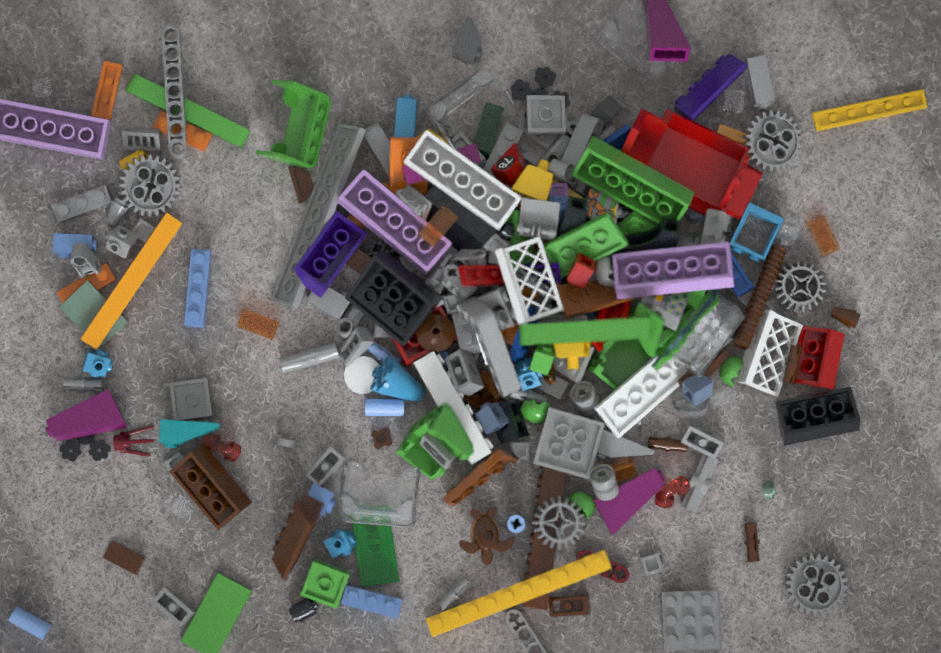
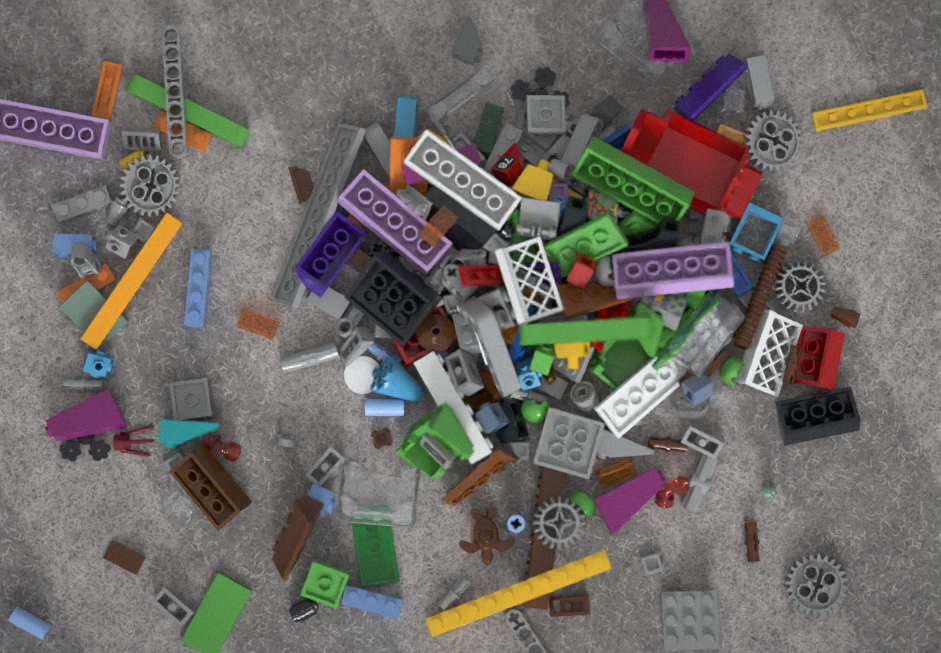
bright green windscreen [255,80,331,168] -> none
dark azure brick [323,528,357,558] -> none
dark red beam [576,550,629,583] -> none
light grey wheel [589,464,619,501] -> none

